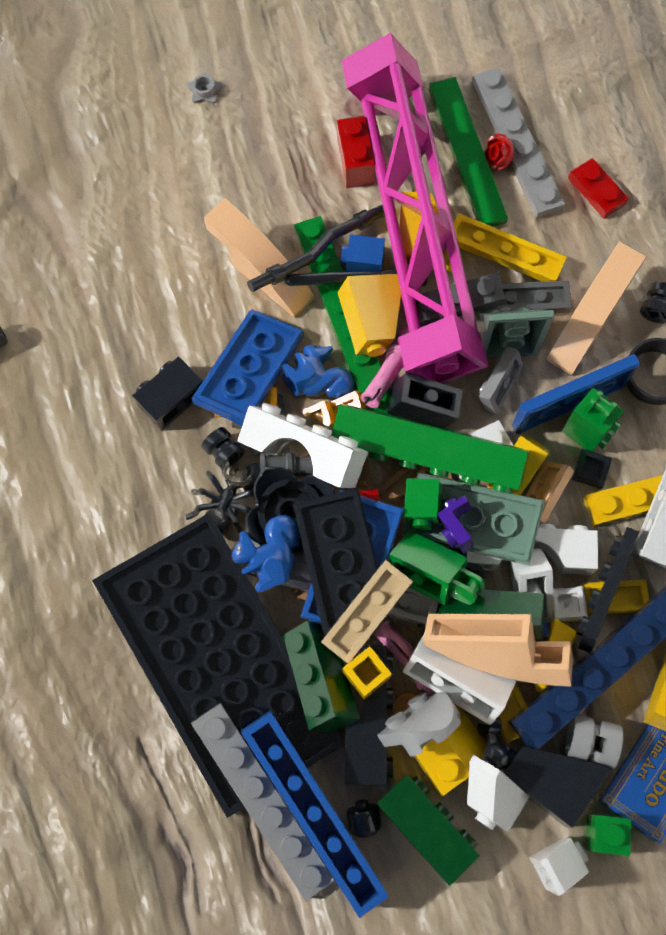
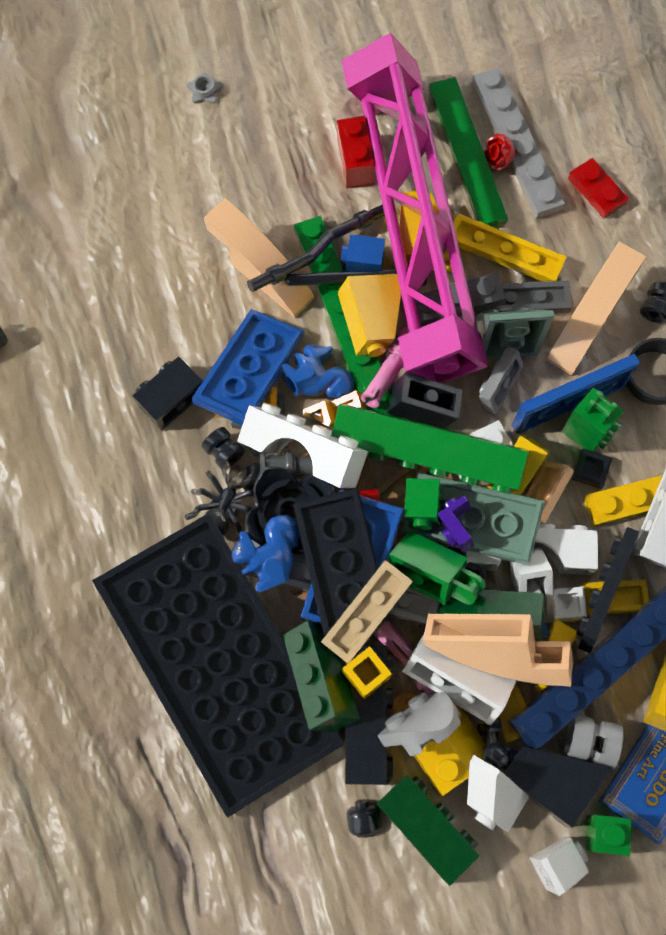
light grey plate [191,703,335,902] -> none
blue brick [241,710,389,918] -> none

